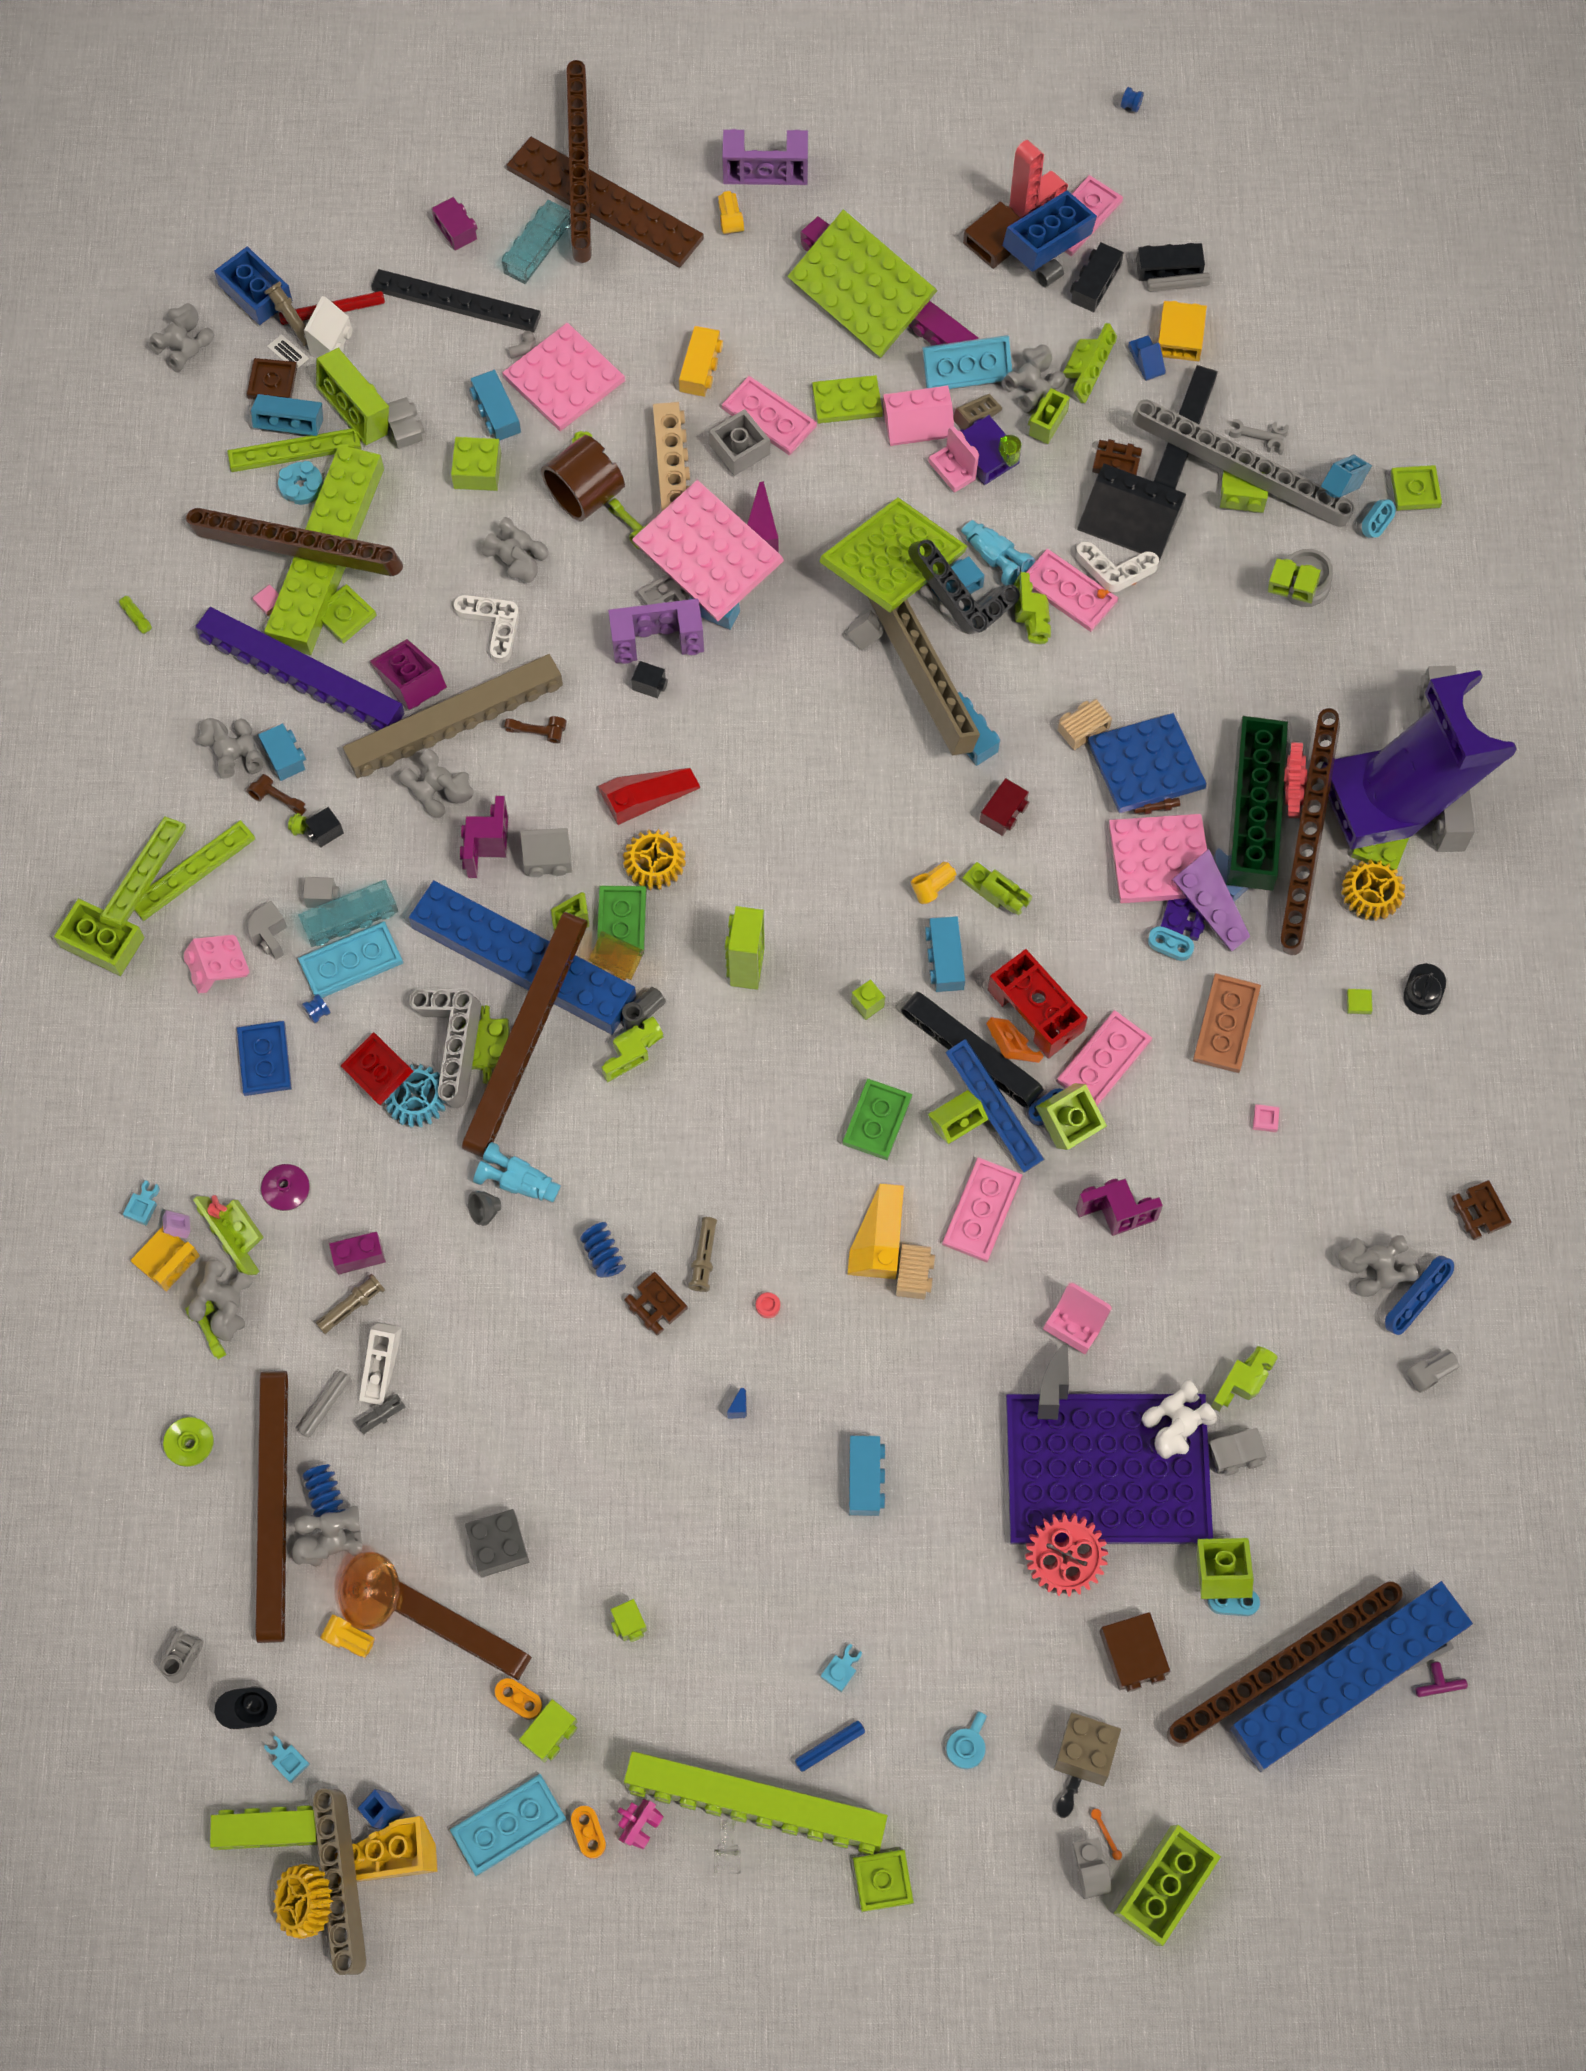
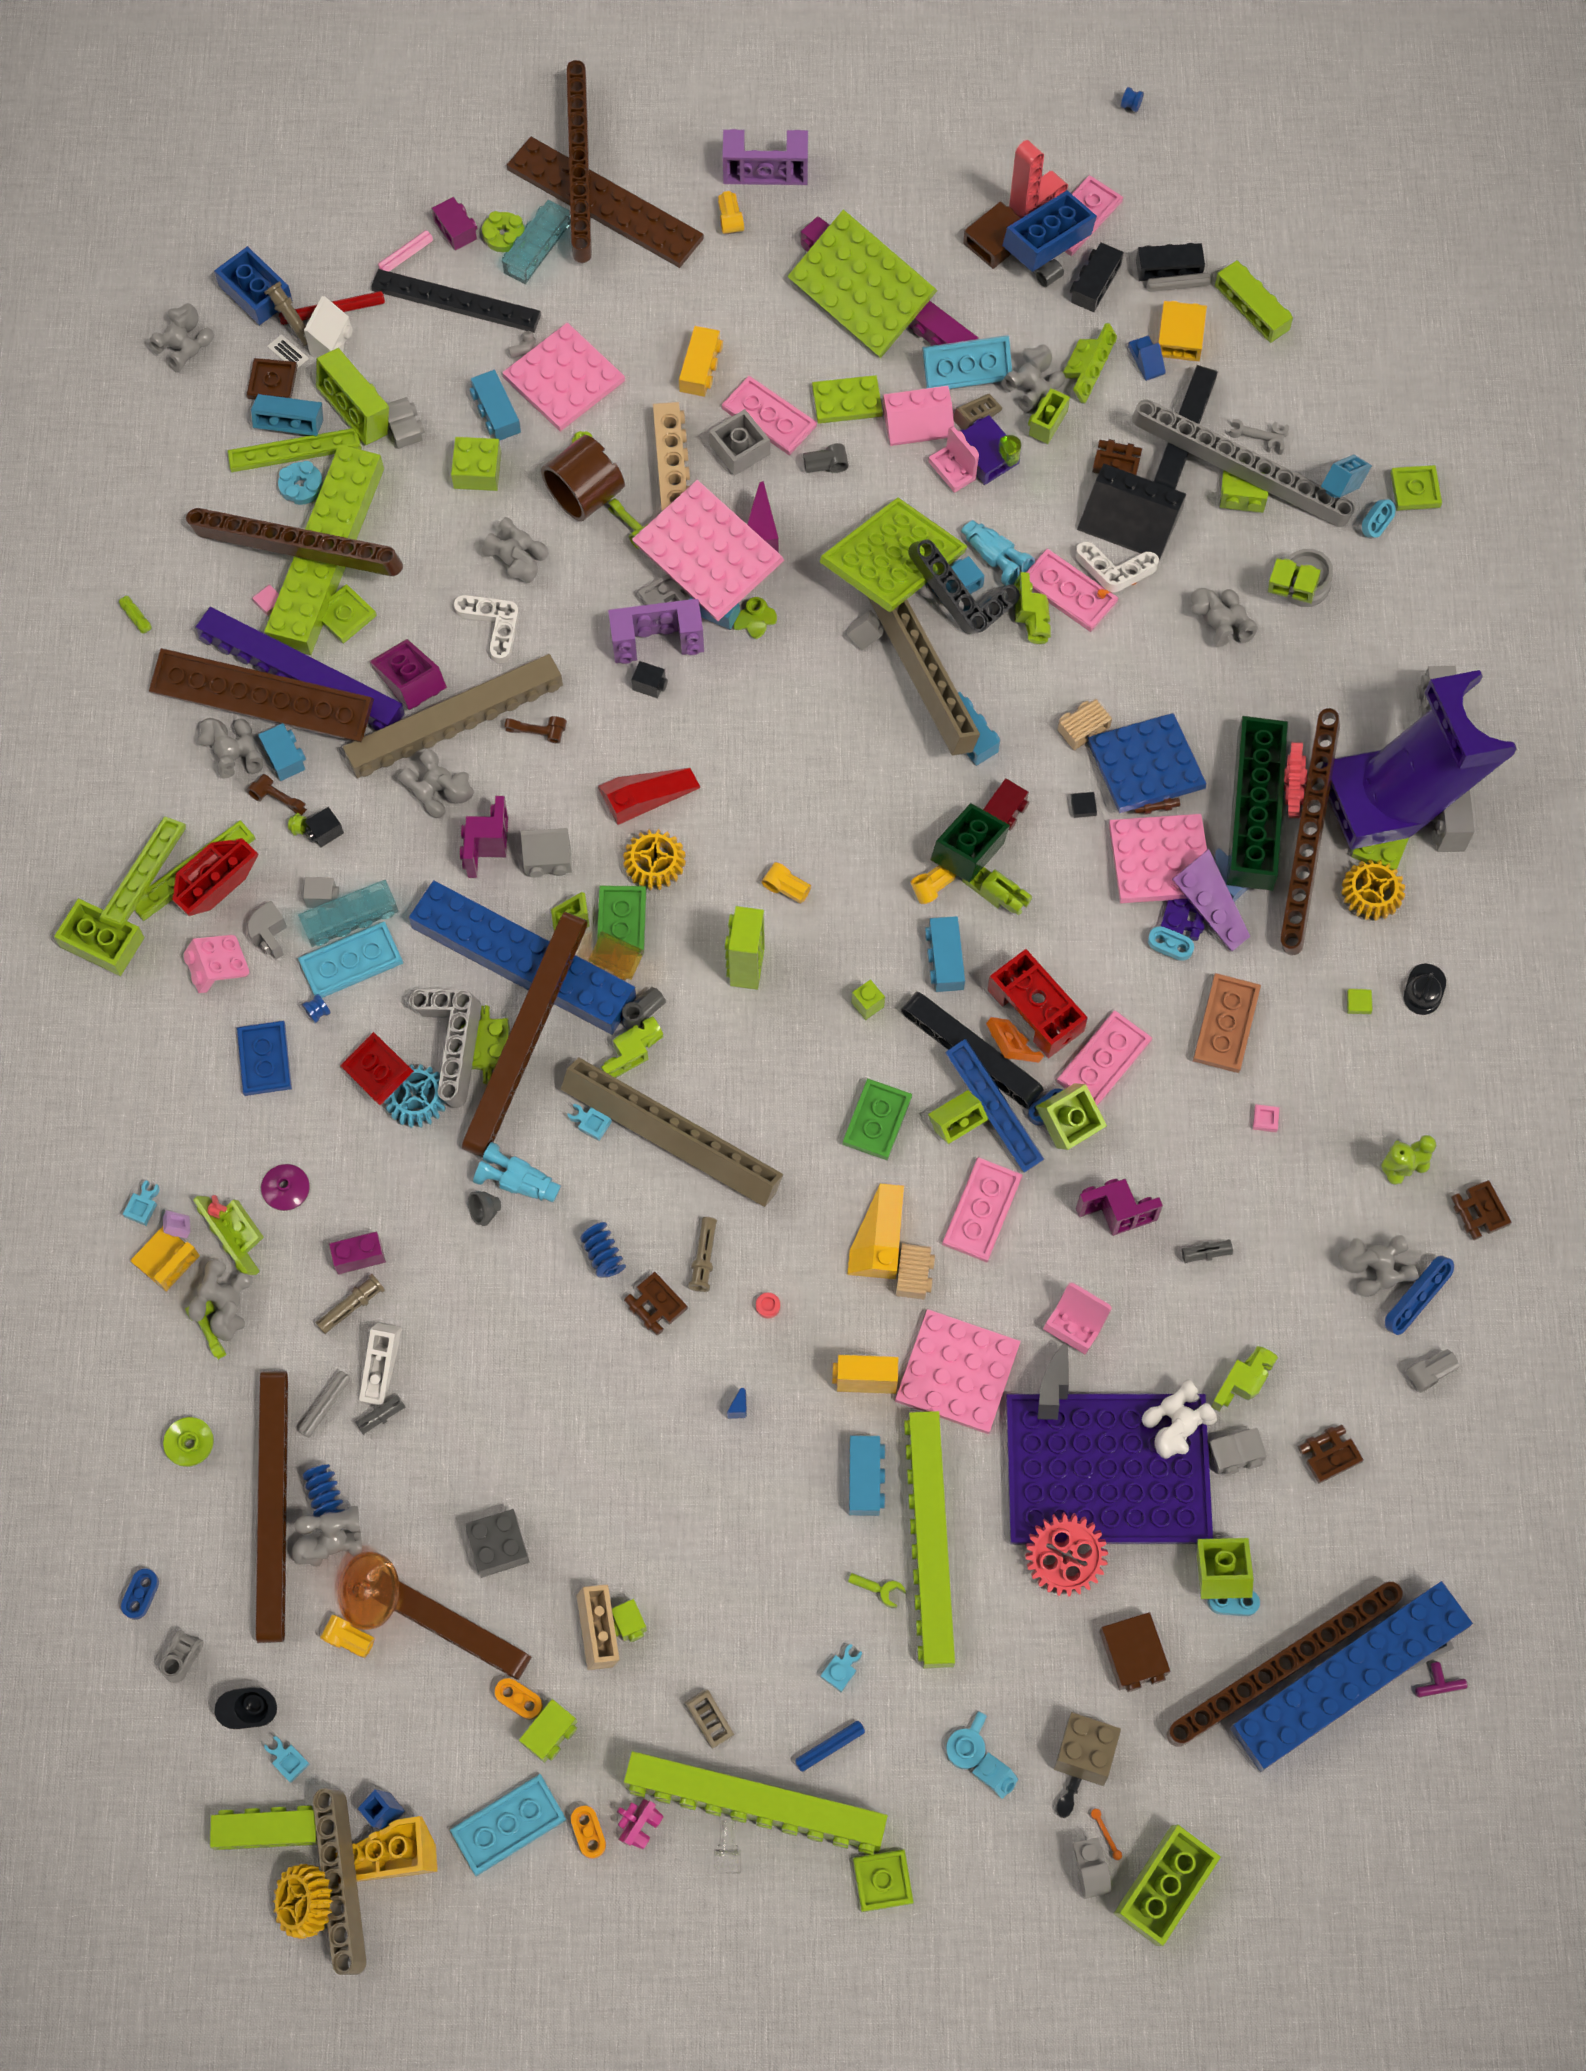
none -> blue plate [121,1569,159,1620]
none -> reddish brown plate [149,648,374,742]
none -> red wedge [172,838,259,916]
none -> bright pink axle [378,230,433,271]
none -> lime plate [482,211,525,252]
none -> dark tan brick [560,1057,783,1207]
none -> medium azure plate [567,1104,612,1141]
none -> tan brick [576,1585,620,1670]
none -> dark tan slope [684,1689,734,1749]
none -> lime plate [734,597,777,639]
none -> yellow piece [761,862,811,904]
none -> dark grey piece [803,443,849,473]
none -> yellow brick [832,1355,898,1394]
none -> lime piece [848,1573,906,1608]
none -> bright pink plate [895,1309,1021,1434]
none -> lime brick [904,1411,955,1669]
none -> dark green brick [930,803,1010,883]
none -> medium azure bracket [972,1752,1018,1799]
none -> black tile [1071,792,1097,818]
none -> dark grey pin [1182,1239,1233,1263]
none -> light grey animal [1191,588,1258,647]
none -> lime brick [1215,260,1293,343]
none -> reddish brown plate [1298,1424,1363,1484]
none -> lime animal [1381,1135,1437,1185]

